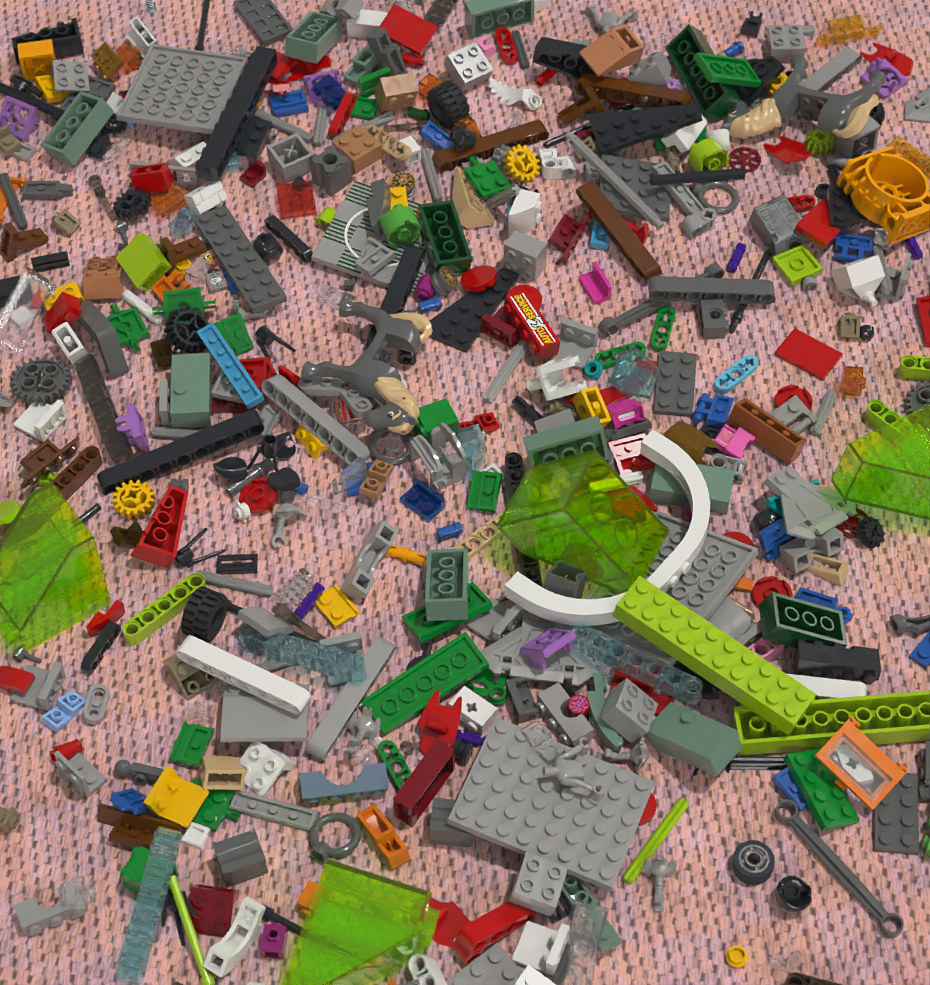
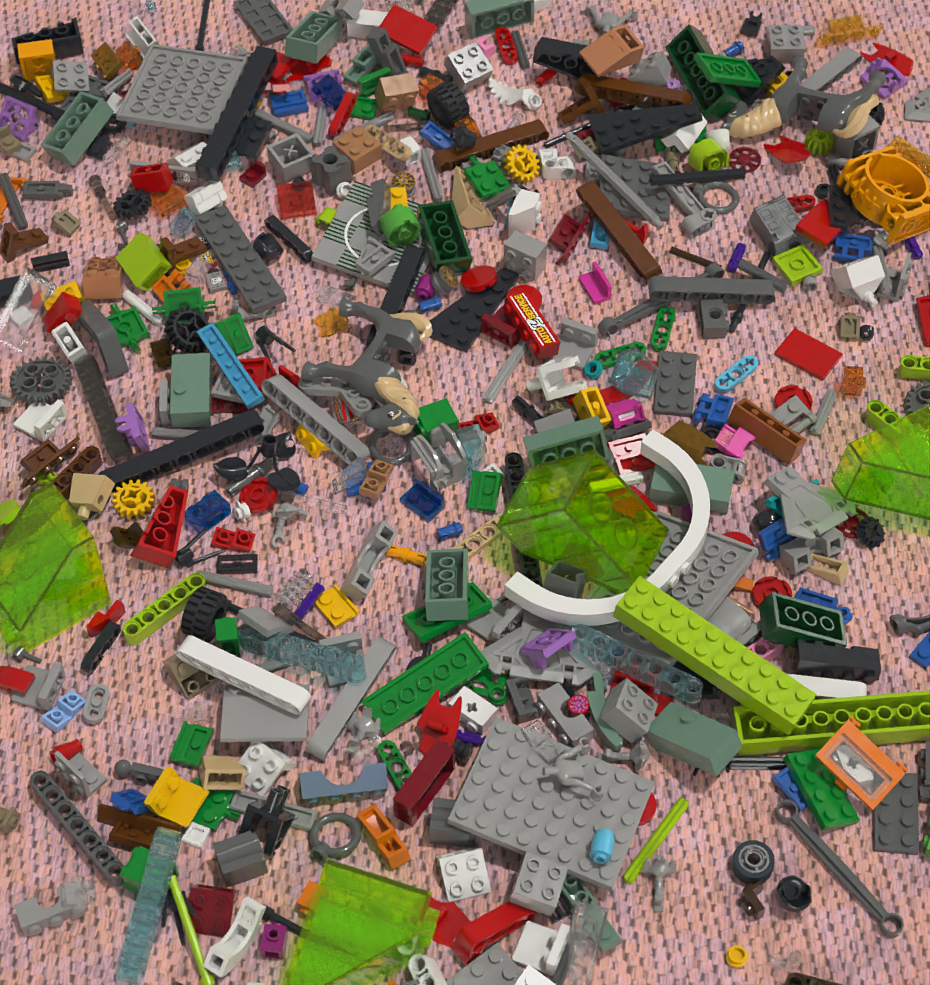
none -> dark grey beam [30,770,124,887]
none -> tan torso [69,473,115,520]
none -> light grey axle [100,68,134,97]
none -> clear blue brick [184,490,232,535]
none -> red slope [210,526,256,552]
none -> green brick [215,617,241,658]
none -> black piece [238,785,296,858]
none -> clear yellow plate [313,308,349,338]
none -> white plate [336,182,352,200]
none -> black pin [419,66,453,84]
none -> white bracket [436,846,491,902]
none -> medium azure brick [589,829,615,864]
none -> dark brown bar [669,246,722,268]
none -> dark grey axle [737,259,788,293]
none -> dark brown bracket [741,881,765,920]

